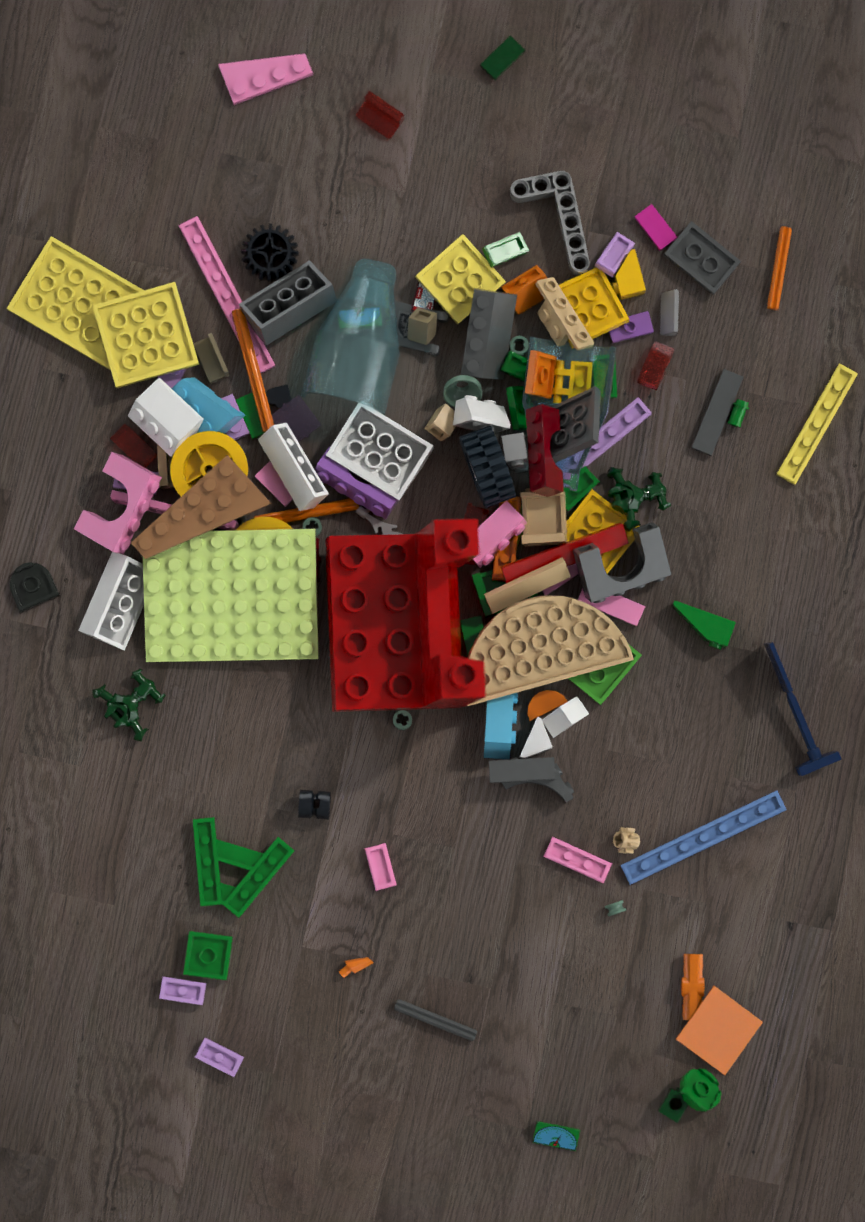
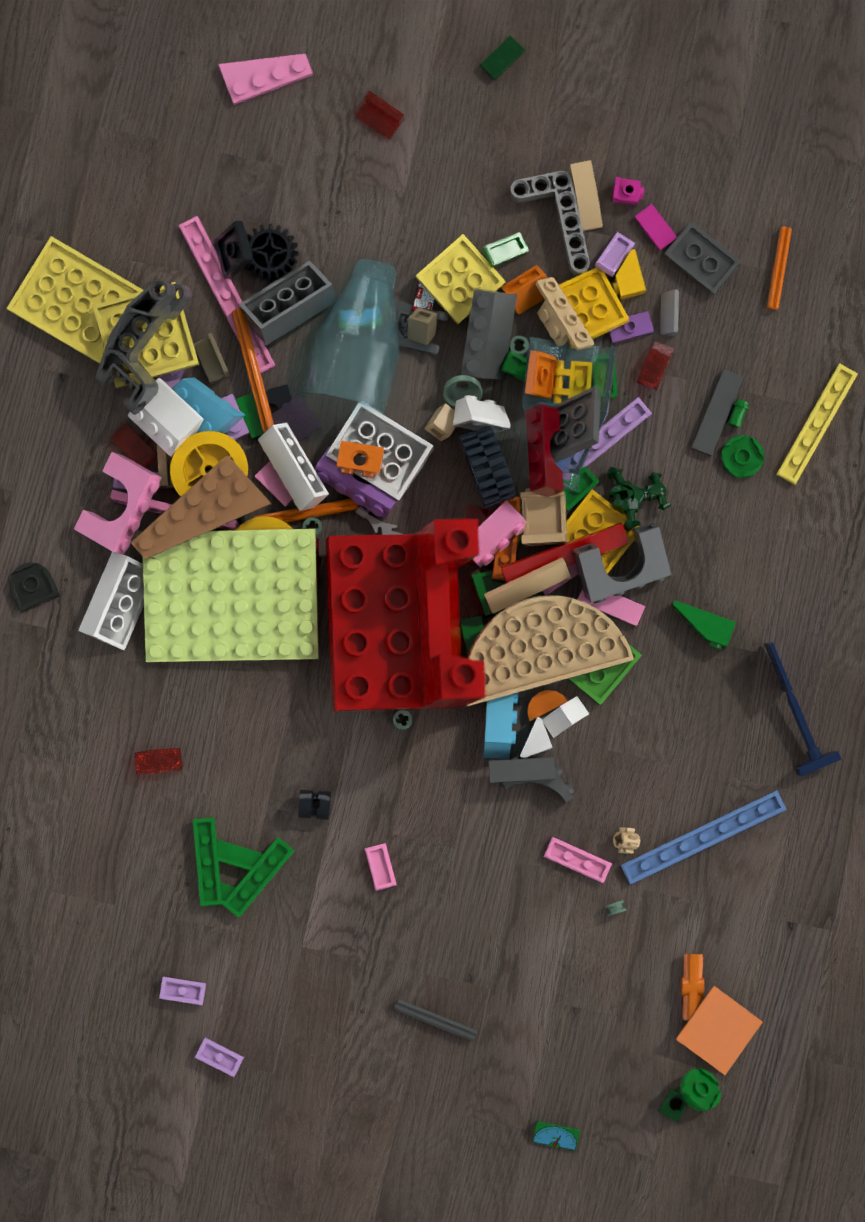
dark green piece [92,669,166,741] -> none
green plate [183,931,233,980] -> none
orange bar [339,957,374,978] -> none
light grey brick [502,433,529,473] -> none
green plate [506,386,530,430] -> none
none -> dark grey piece [95,280,192,415]
none -> clear red slope [134,748,183,775]
none -> black plate [214,221,253,279]
none -> orange brick [337,441,384,478]
none -> tan slope [569,160,603,231]
none -> dark pink brick [612,177,645,206]
none -> green tile [721,435,764,478]

